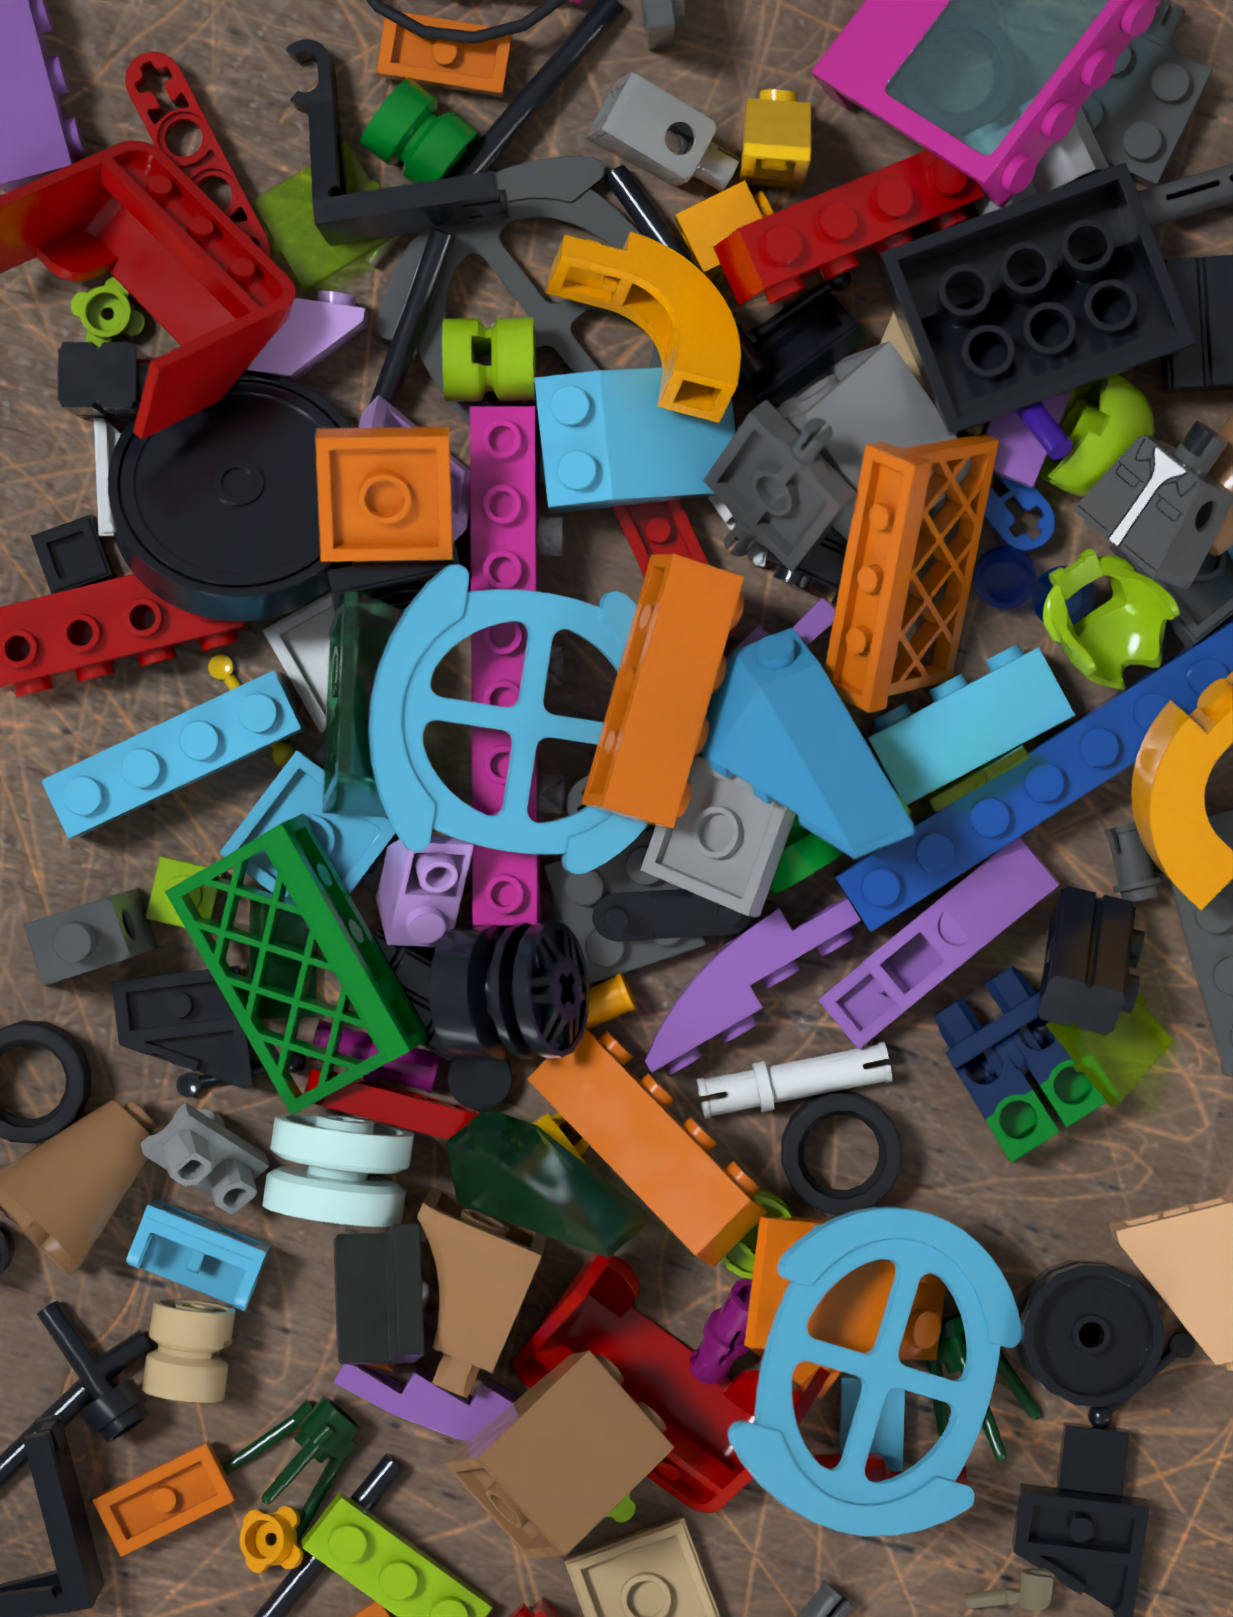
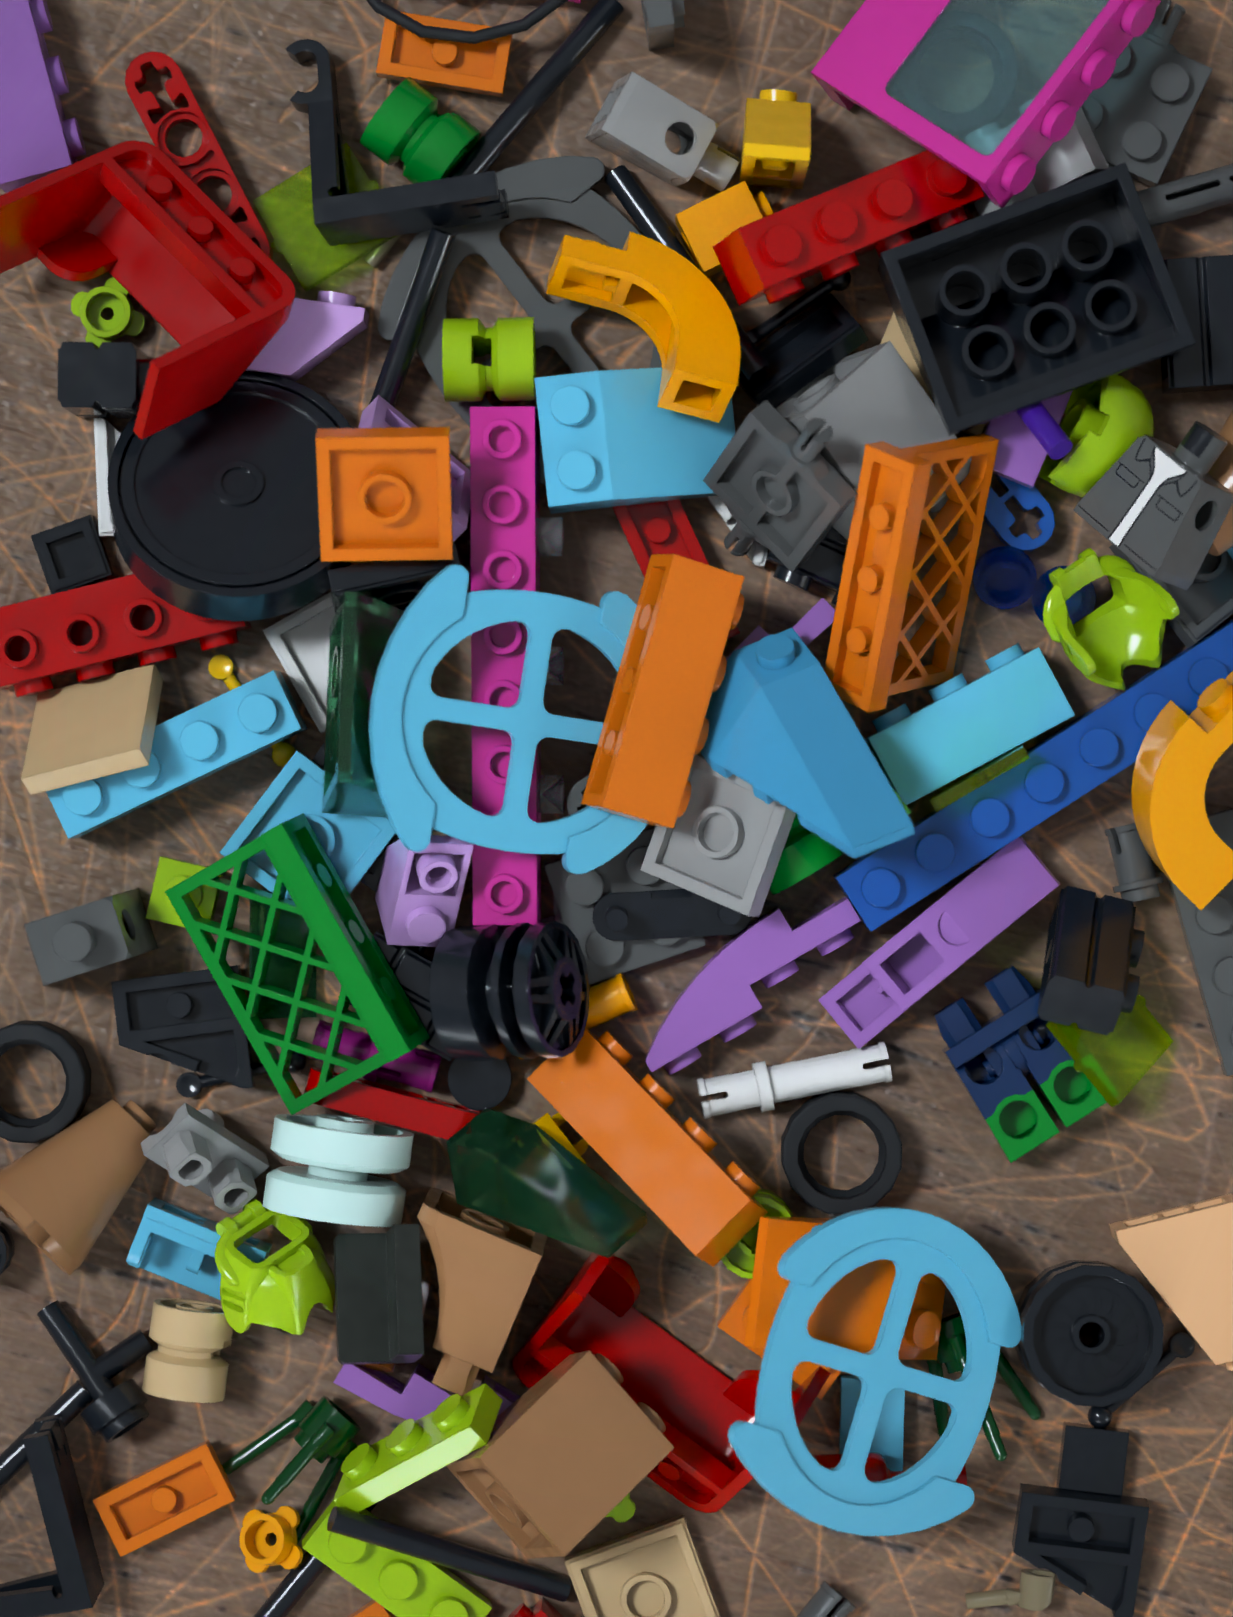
magenta pin [689,1279,752,1385] -> none
none -> tan tile [21,663,163,795]
none -> lime helmet [215,1199,335,1335]
none -> black bar [327,1506,572,1602]
none -> lime plate [333,1383,503,1512]

